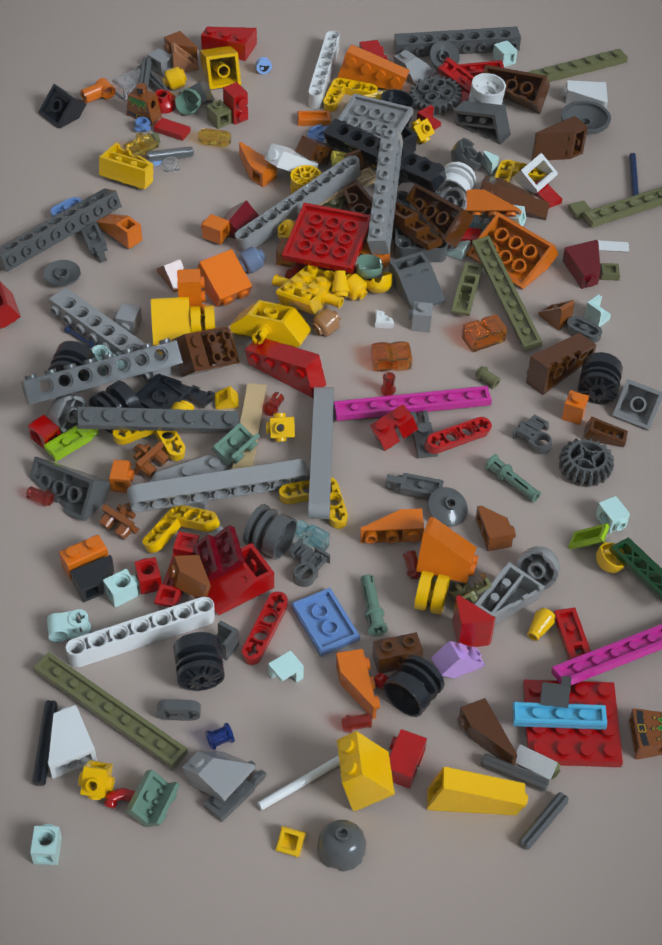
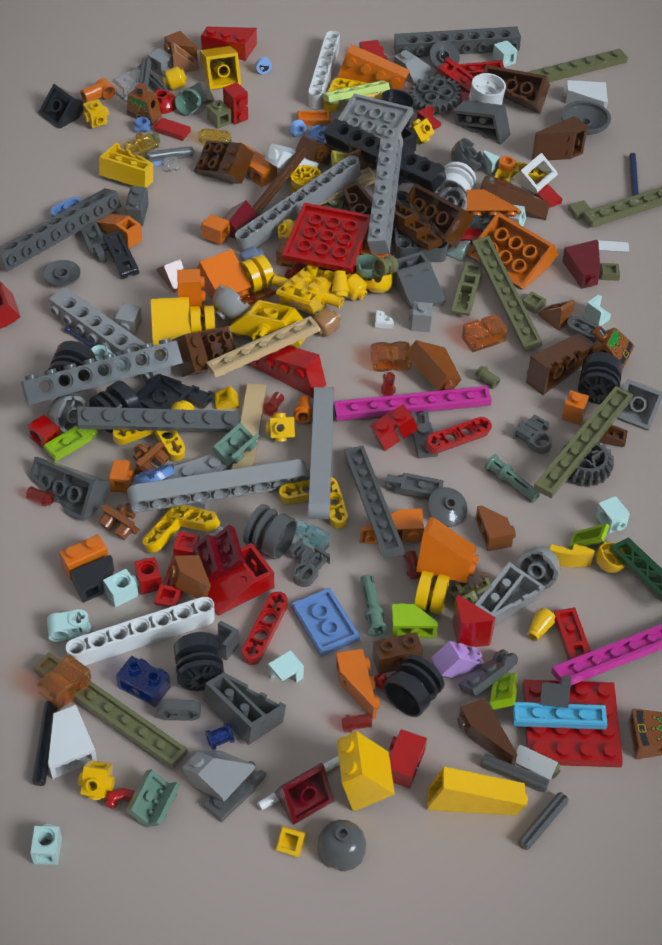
none -> clear orange brick [37,654,91,709]
none -> yellow brick [83,99,109,128]
none -> black plate [103,230,139,279]
none -> clear blue brick [116,655,171,708]
none -> dark grey brick [125,186,149,226]
none -> medium blue tile [134,464,175,484]
none -> reddish brown slope [194,141,254,184]
none -> dark grey wedge [203,672,286,745]
none -> tan plate [206,316,320,378]
none -> light grey cylinder [212,284,250,320]
none -> yellow wheel [240,254,274,294]
none -> clear red piece [241,289,276,306]
none -> reddish brown axle [253,147,308,215]
none -> dark red slope [274,763,334,825]
none -> light blue tile [289,120,306,136]
none -> orange cone [293,396,313,424]
none -> yellowish green plate [323,80,390,104]
none -> dark grey plate [344,445,405,559]
none -> olive wheel [372,255,398,277]
none -> lime slope [391,603,438,638]
none -> dark orange slope [405,340,462,391]
none -> dark grey hinge [459,649,518,696]
none -> lime plate [490,672,518,710]
none -> orange tile [498,156,516,172]
none -> olive tile [522,291,547,314]
none -> olive plate [533,386,633,499]
none -> yellow slope [550,544,595,567]
none -> dark orange torso [592,326,634,368]

